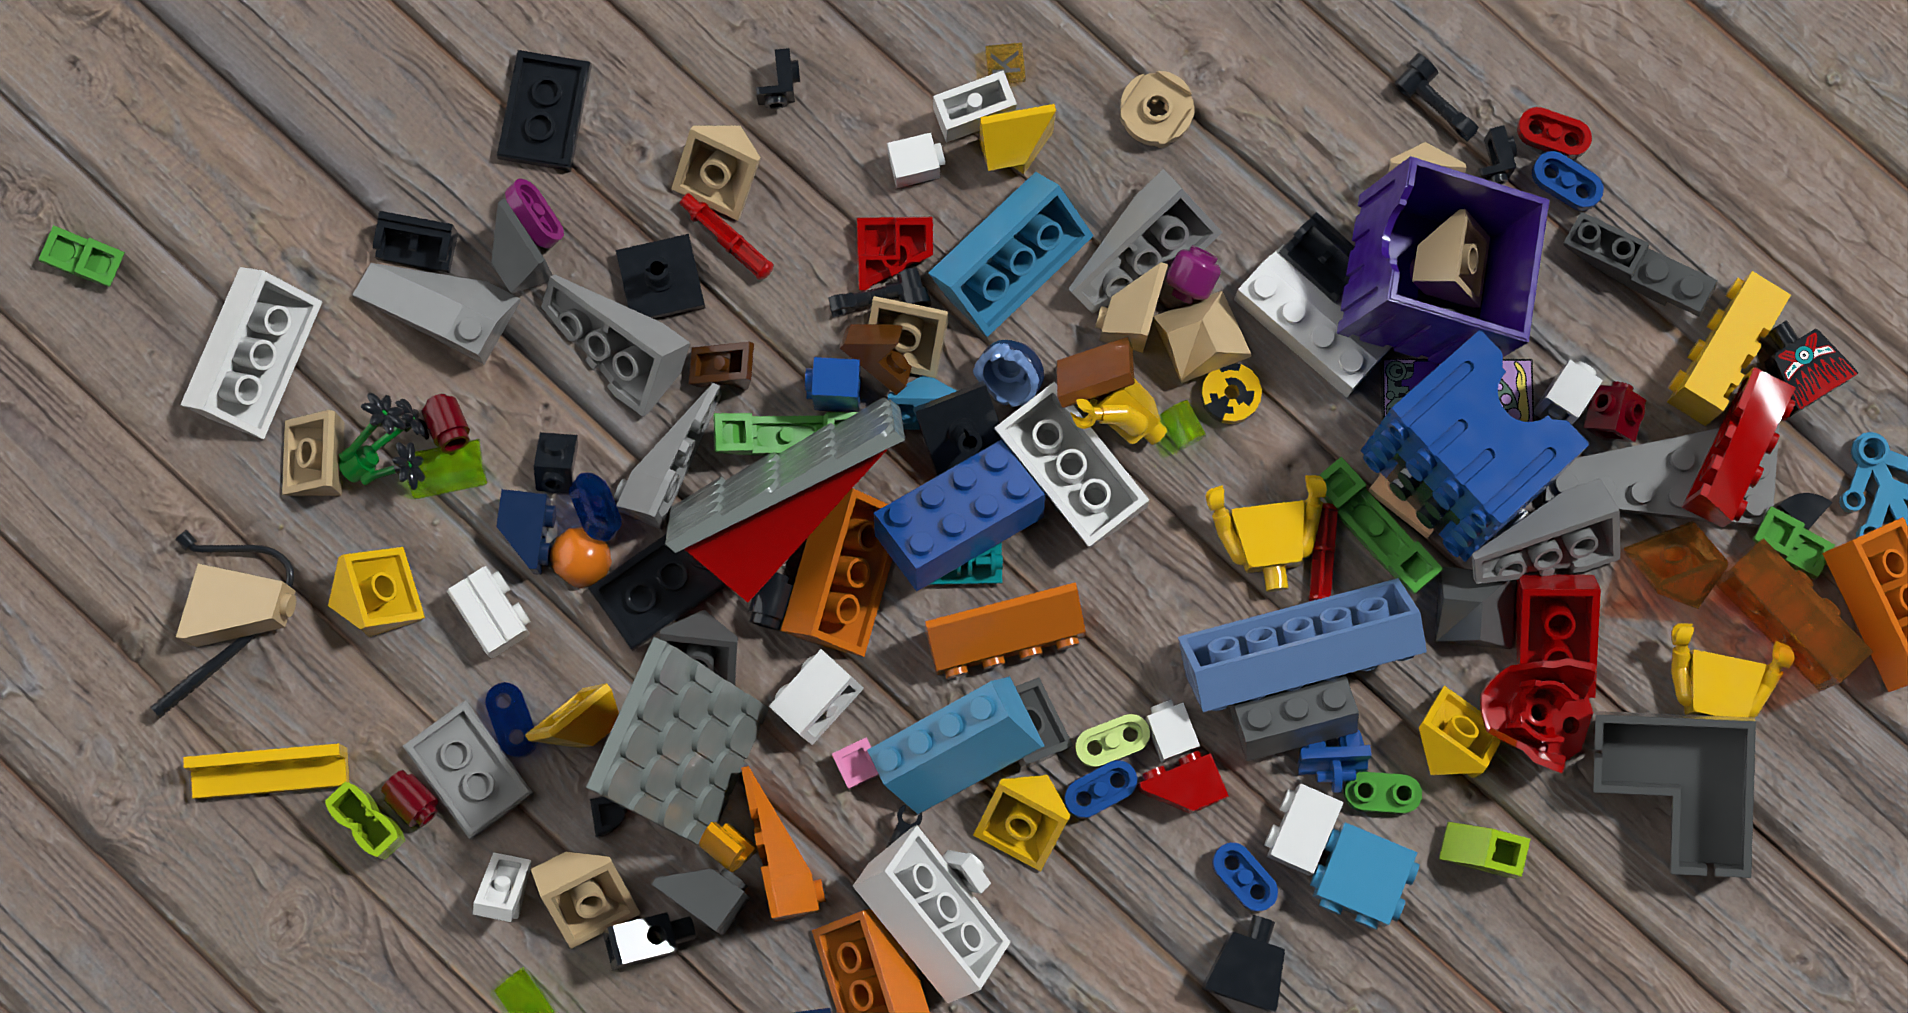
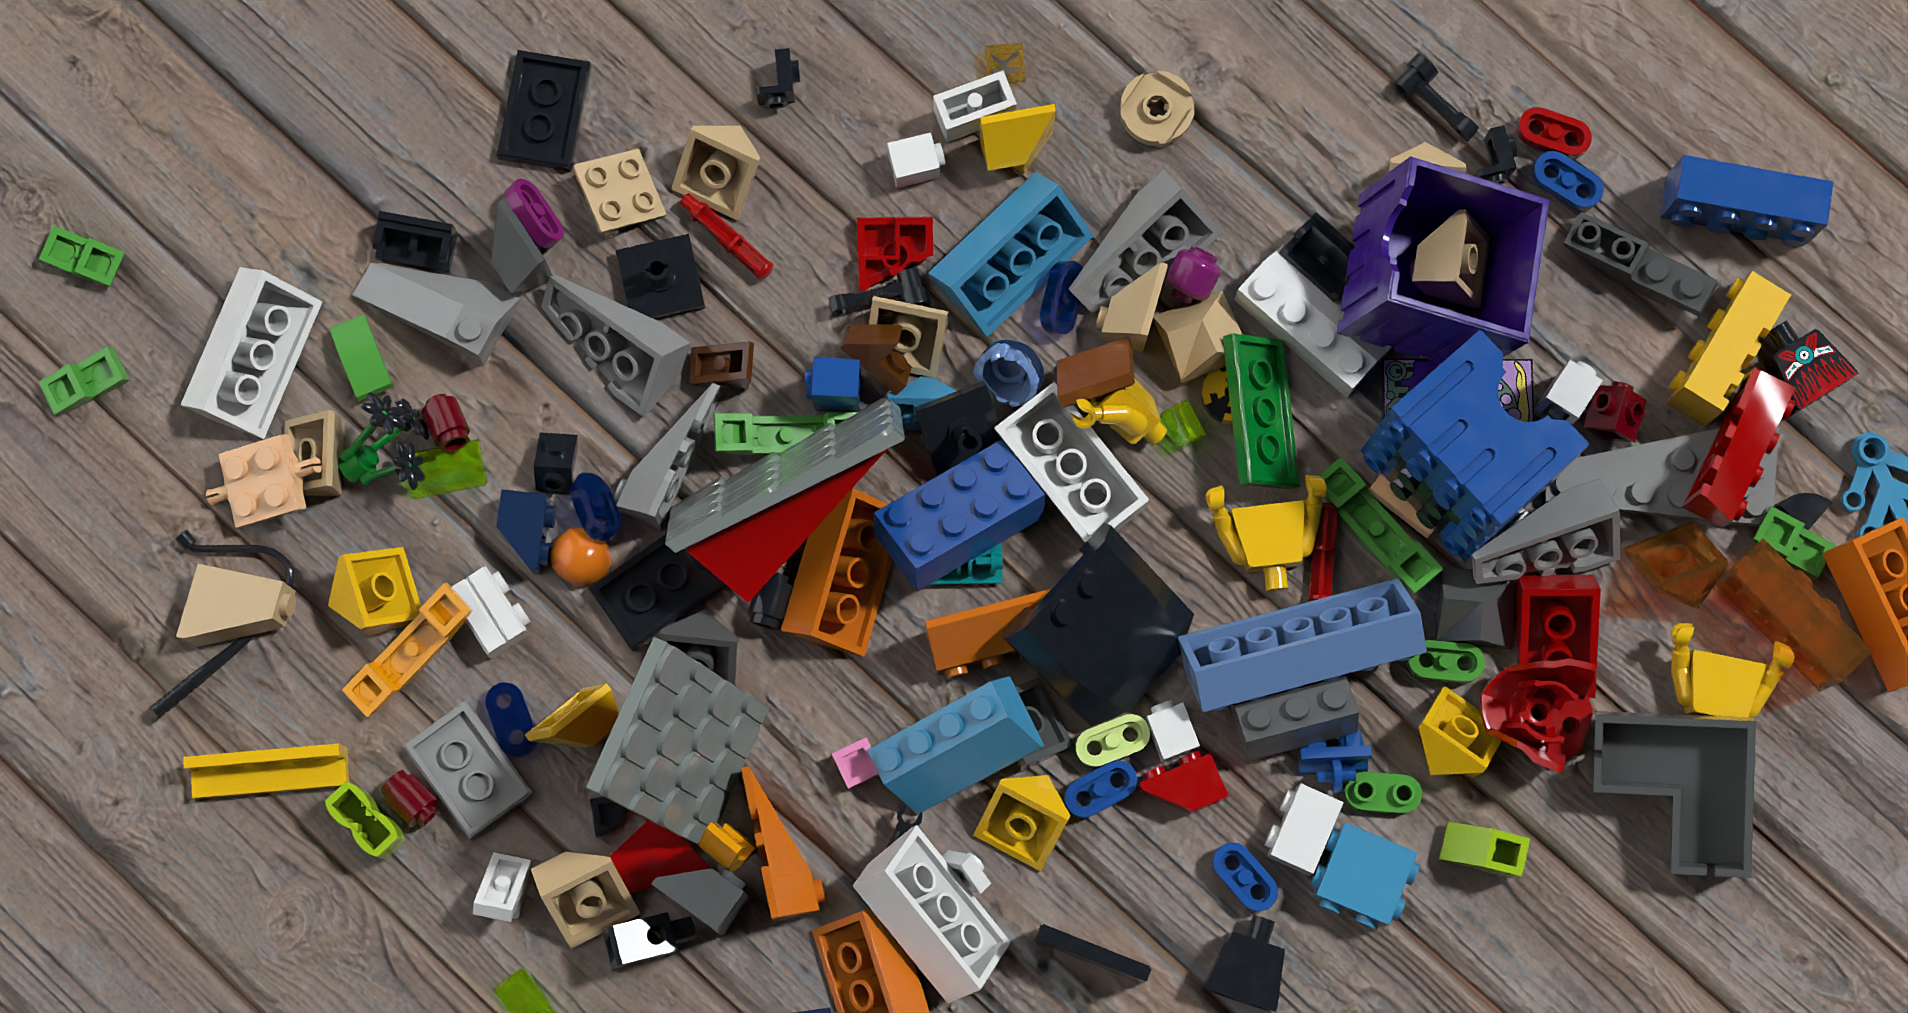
white brick [769,649,864,745] -> none
none -> bright green slope [38,346,130,415]
none -> light nougat plate [206,434,322,528]
none -> bright green slope [329,314,394,401]
none -> light orange slope [342,583,473,718]
none -> tan hinge [572,149,667,238]
none -> red slope [609,820,710,894]
none -> black wedge [1000,522,1194,726]
none -> black tile [1033,924,1152,984]
none -> clear blue plate [1040,261,1083,334]
none -> green tile [1223,333,1300,489]
none -> bright green plate [1406,640,1485,683]
none -> blue brick [1660,155,1834,247]

